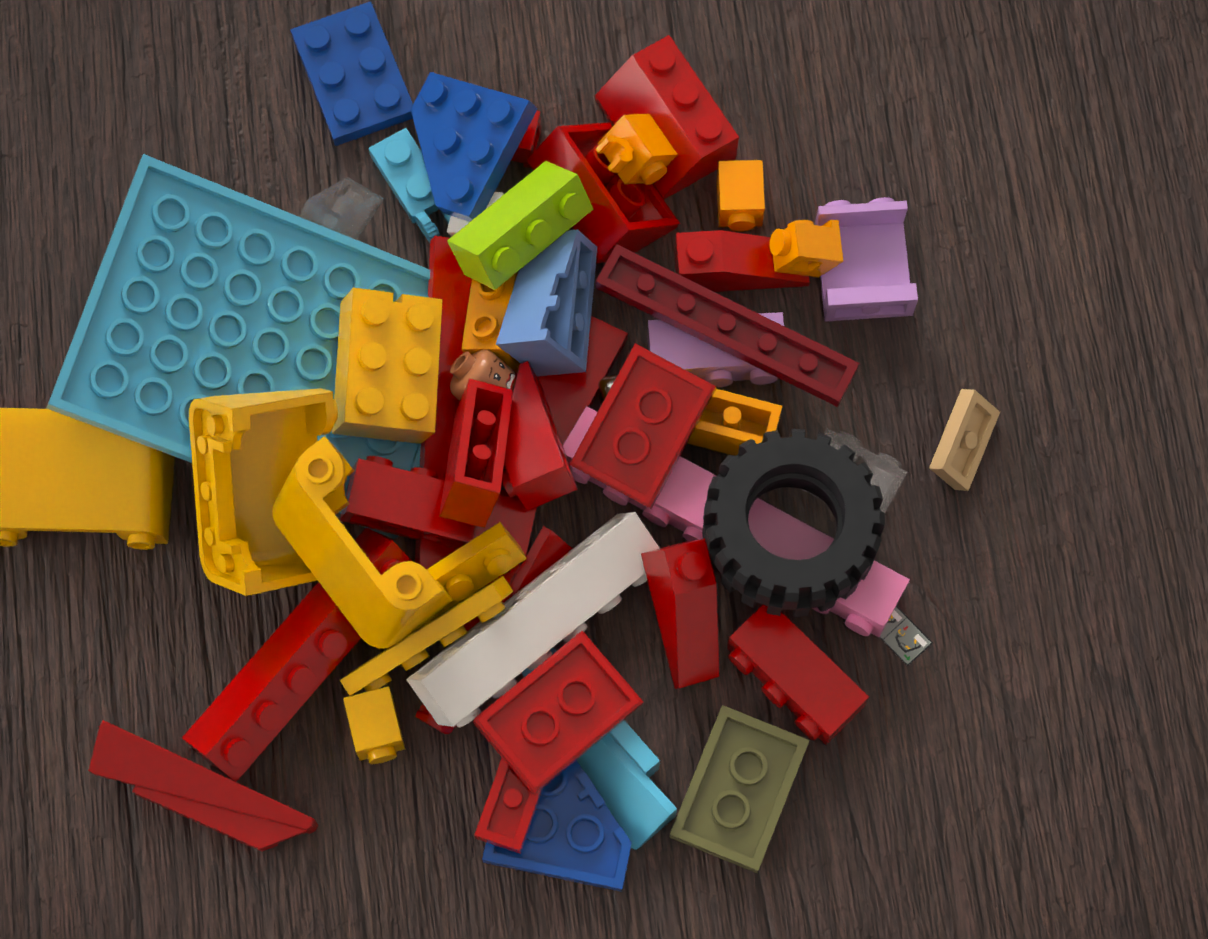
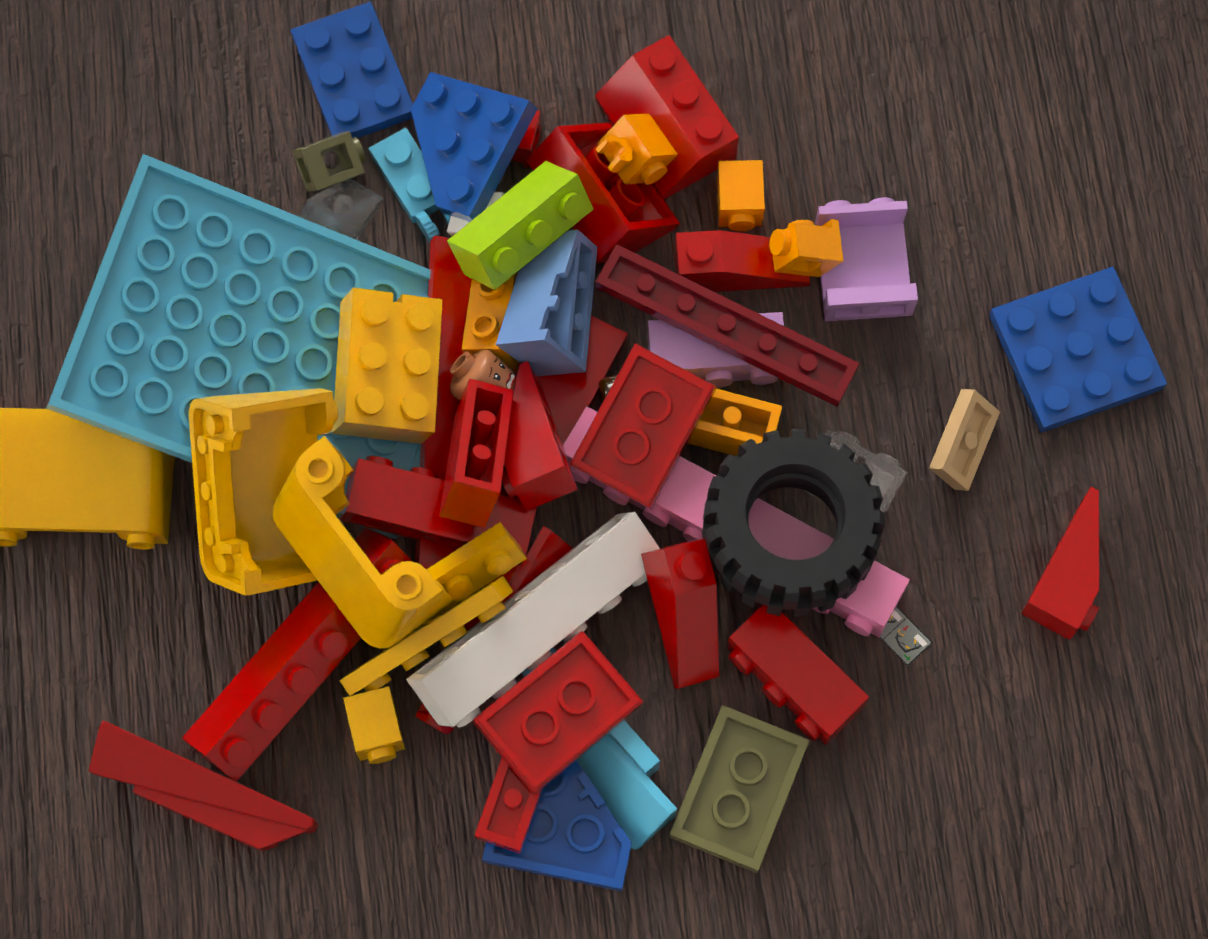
none -> olive brick [292,131,366,192]
none -> blue plate [989,266,1167,433]
none -> red slope [1021,487,1099,640]

